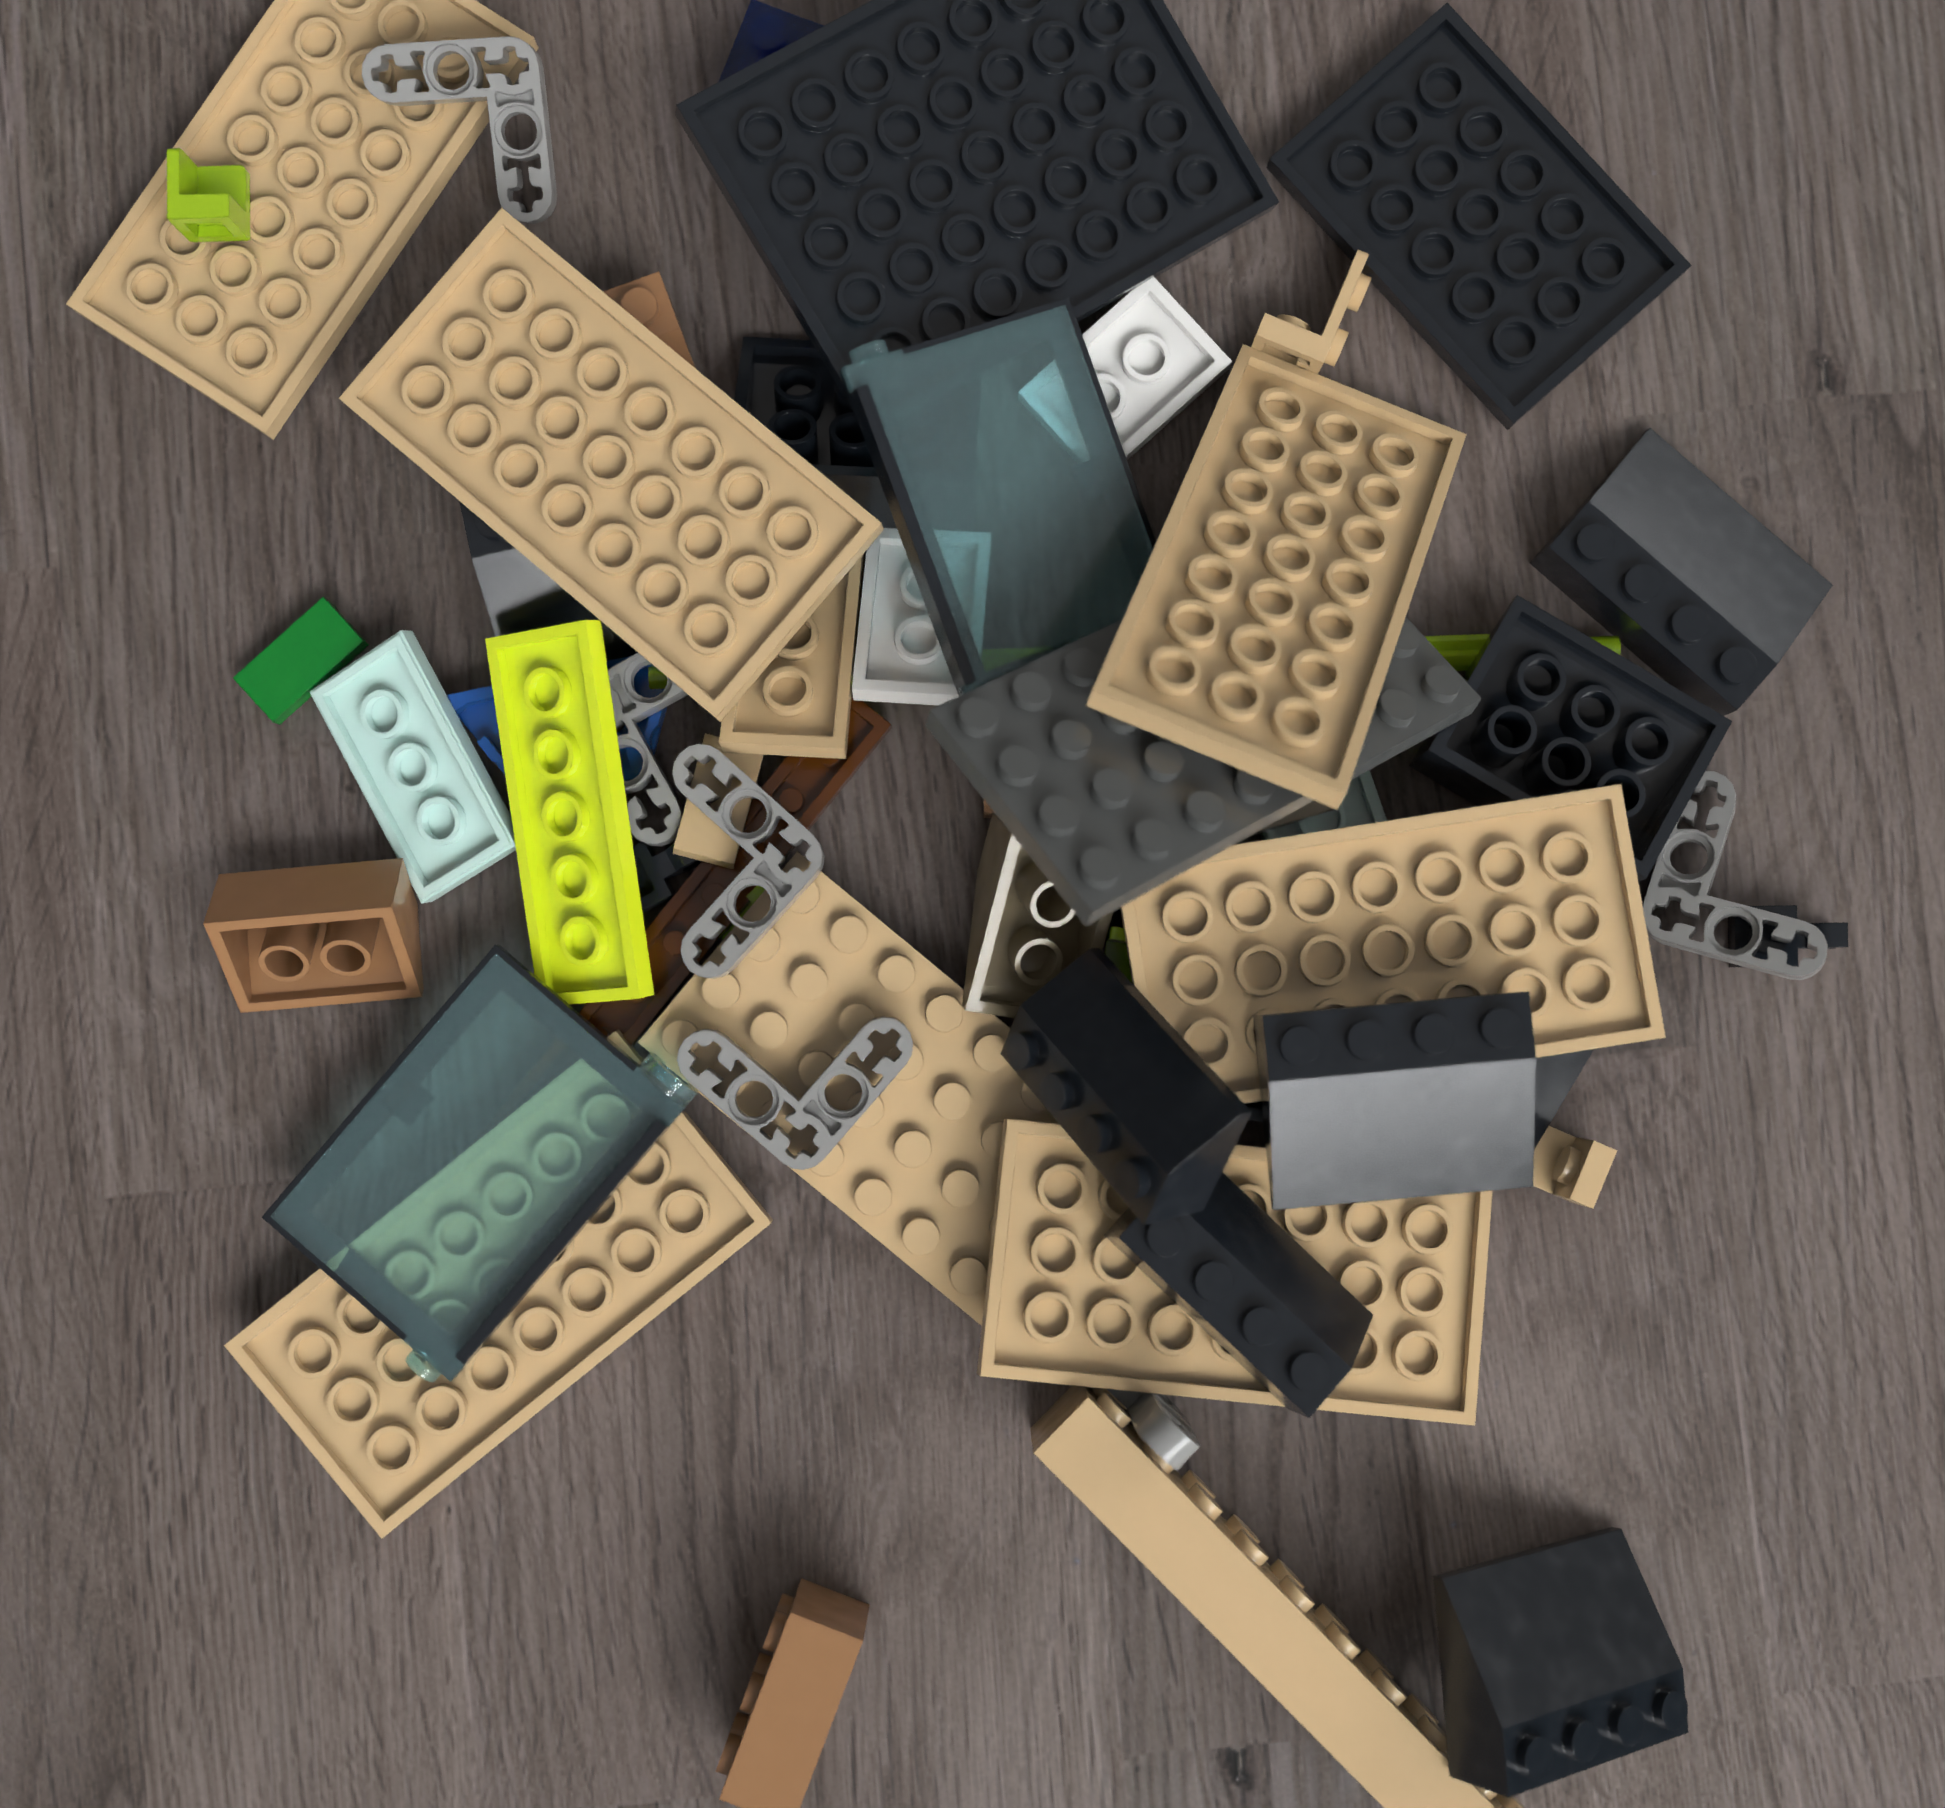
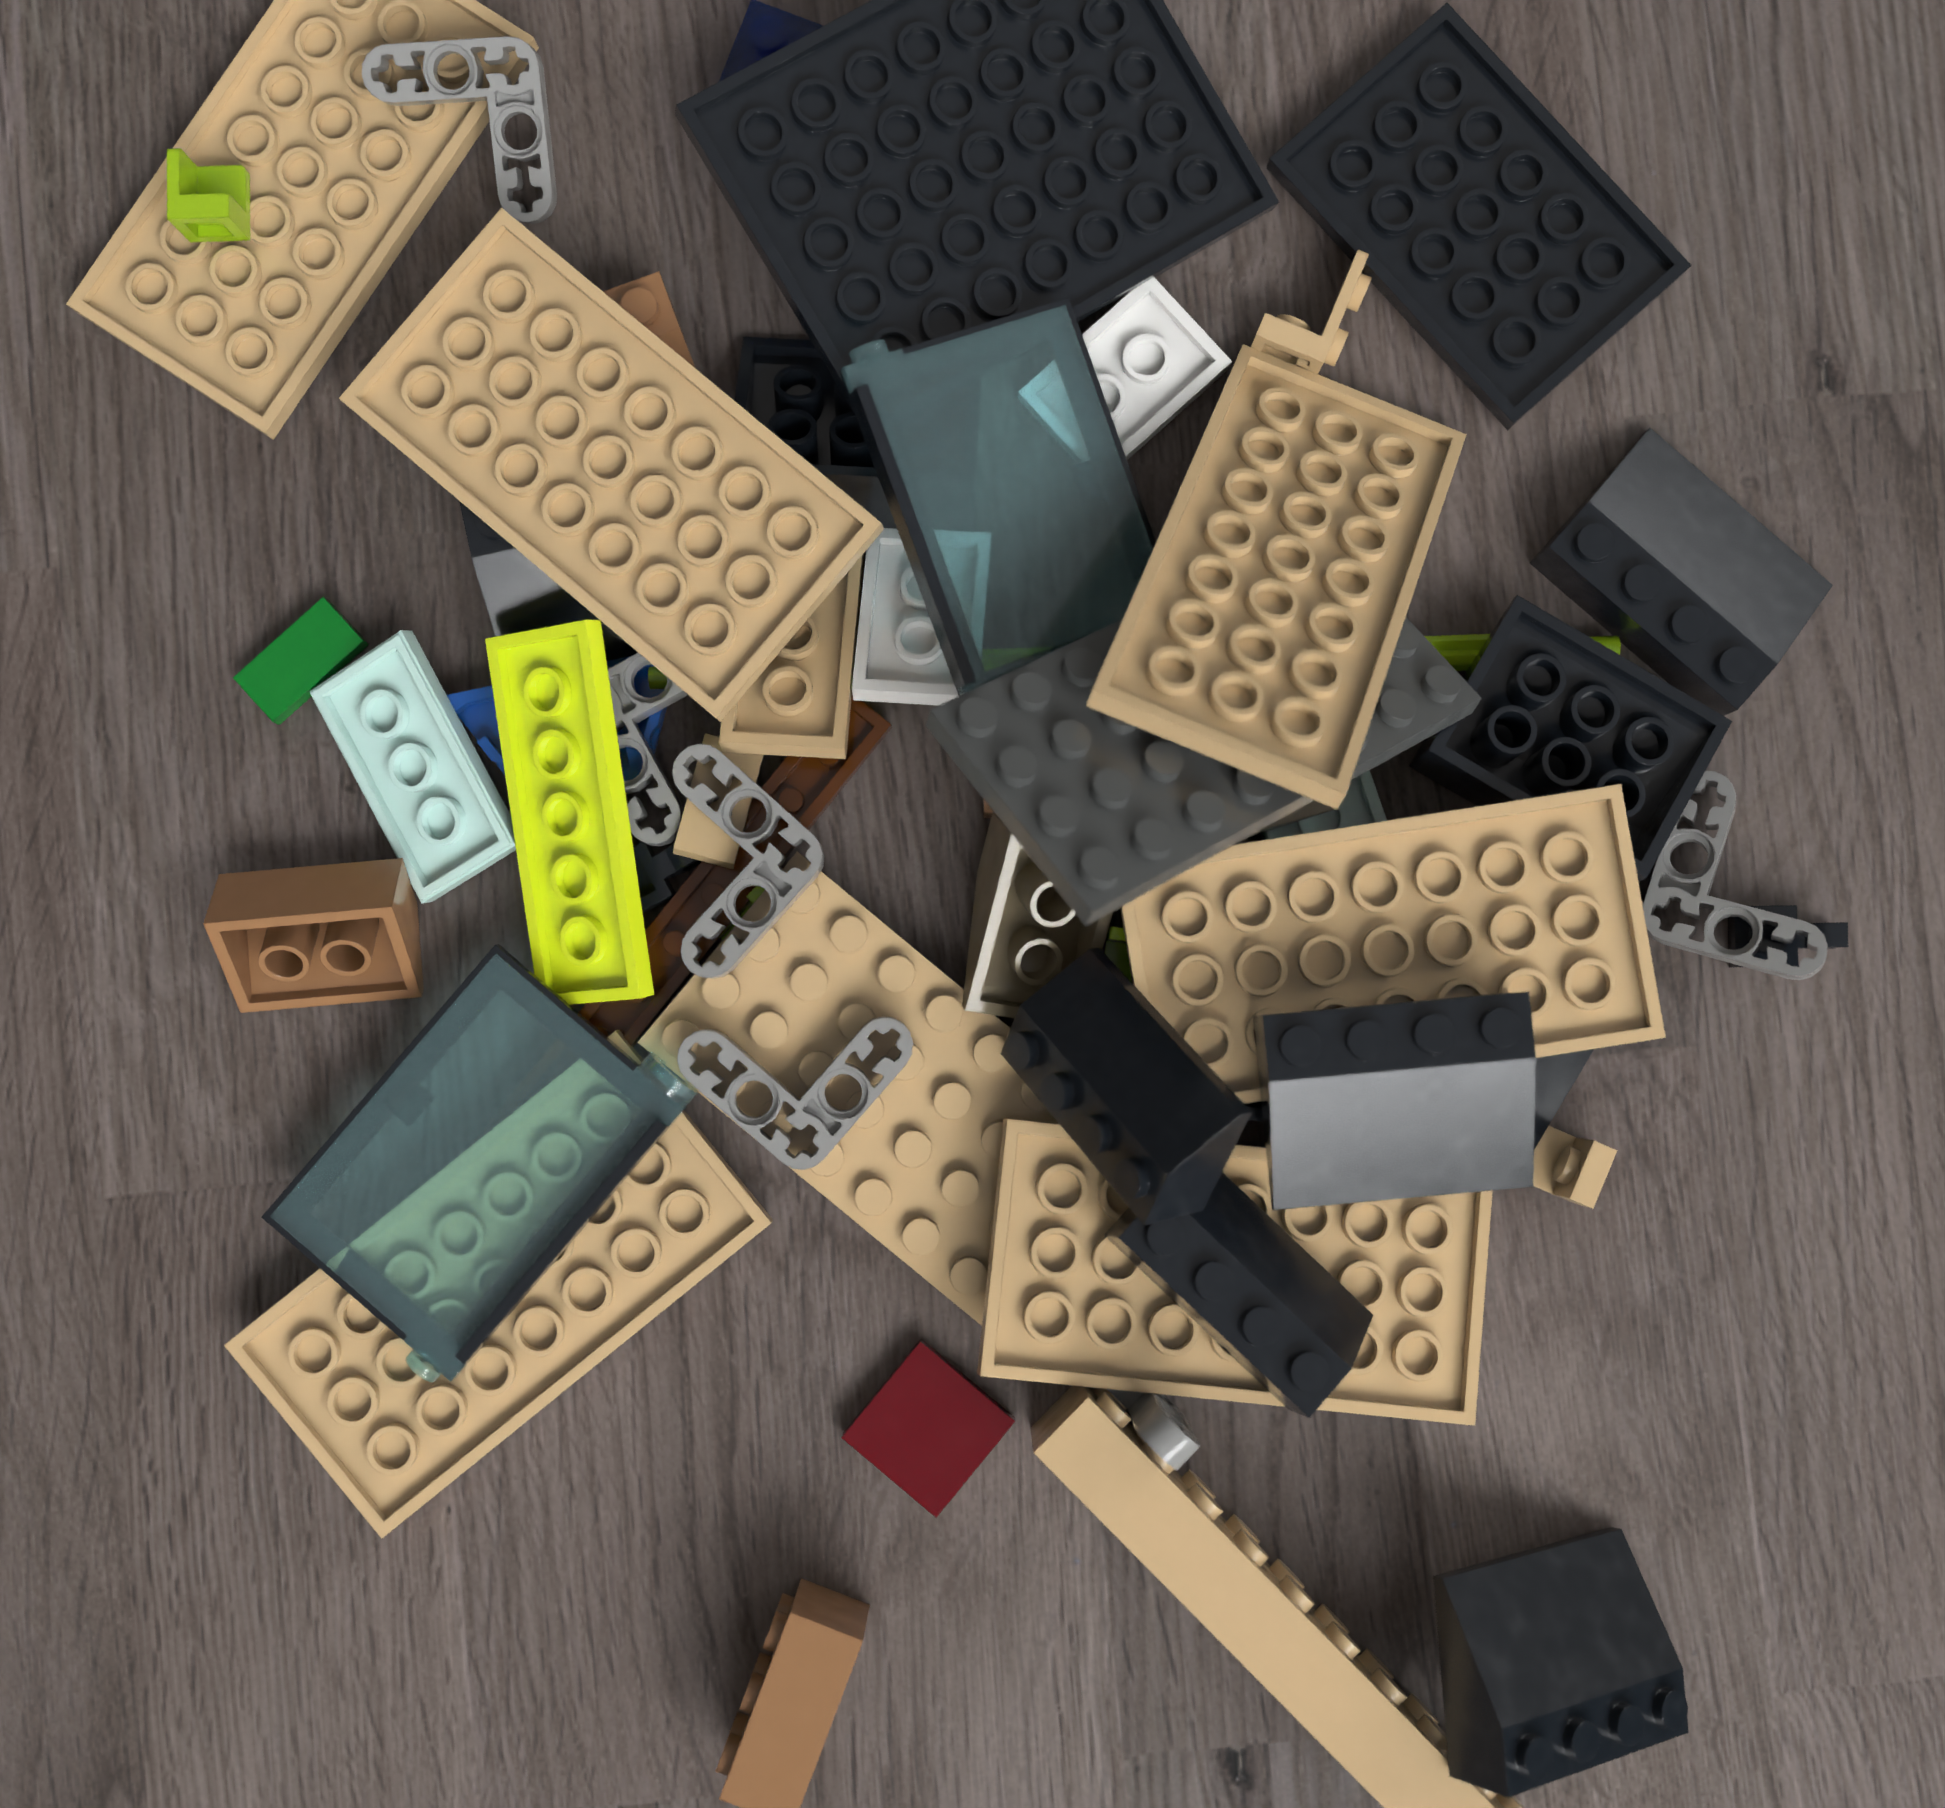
none -> dark red tile [841,1339,1015,1518]

